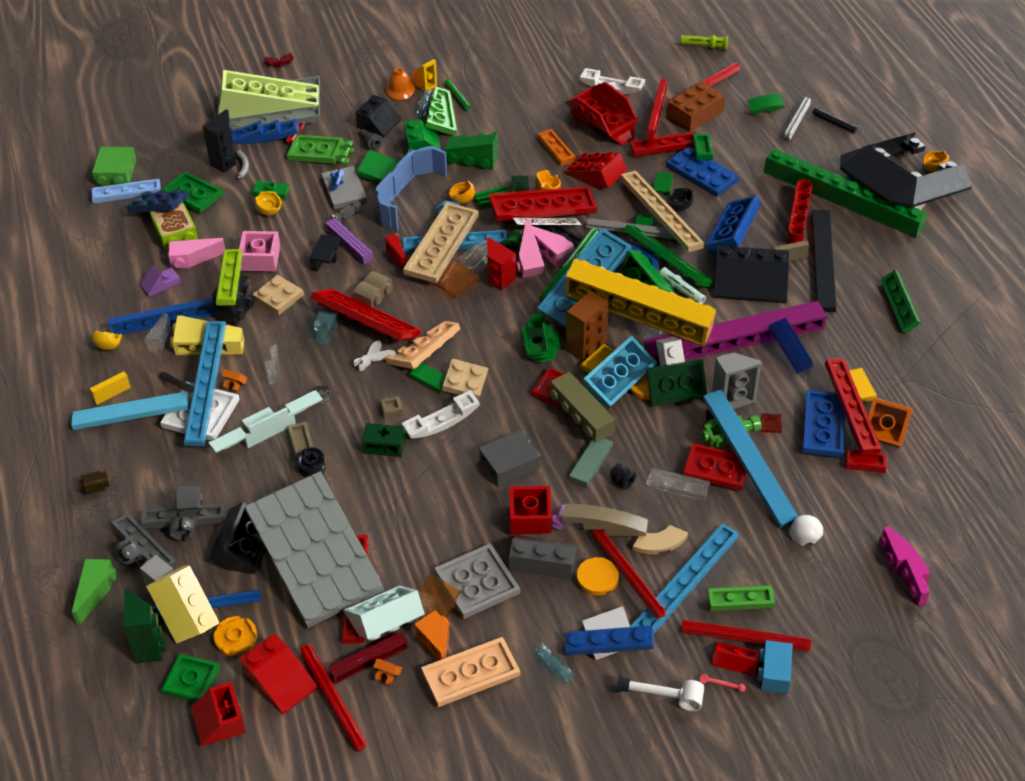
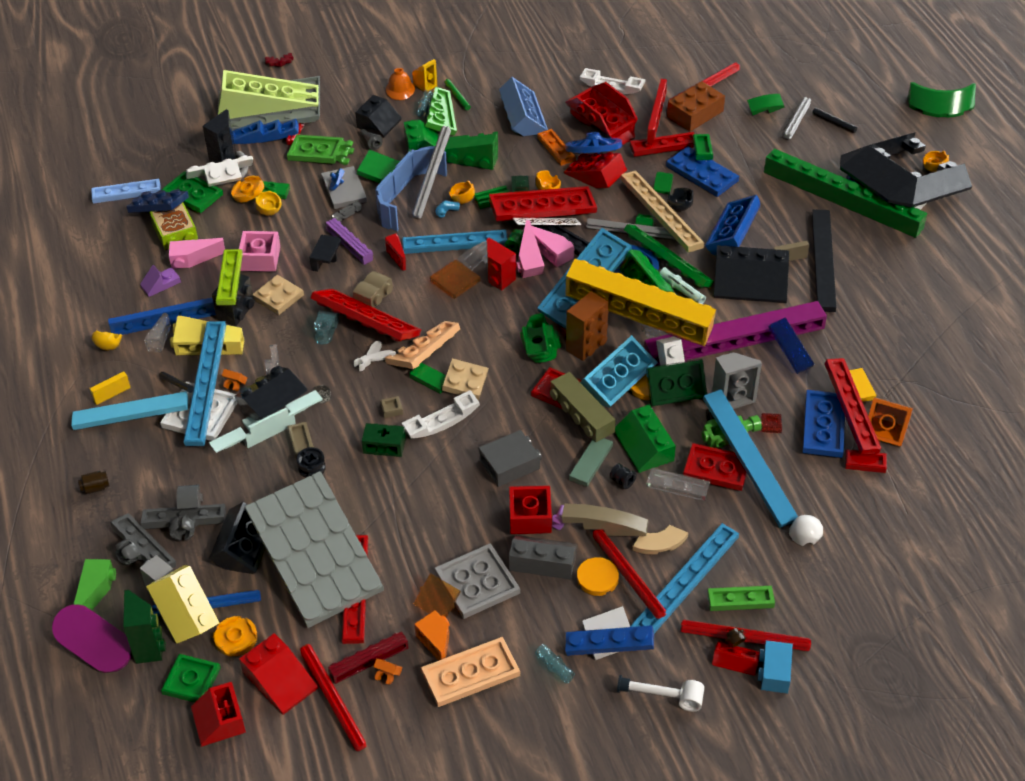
bright green brick [92,147,137,186] -> none
light aqua slope [344,585,425,641] -> none
tan plate [403,202,479,283] -> none
green axle [539,228,599,302] -> none
yellow tile [580,344,615,374] -> none
lime pin [681,35,728,50] -> none
coral hinge [700,674,746,692] -> none
red beam [787,179,812,244] -> none
dark pink slope [879,527,930,606] -> none
green plate [881,269,921,334] -> none
none -> magenta tile [52,604,132,673]
none -> white bracket [186,155,253,187]
none -> light orange tile [231,175,264,203]
none -> black slope [234,366,308,420]
none -> light grey axle [412,126,451,219]
none -> medium blue slope [499,77,548,136]
none -> blue wheel [565,132,622,154]
none -> green slope [614,404,676,473]
none -> dark brown plate [725,628,746,648]
none -> green windscreen [907,82,976,118]

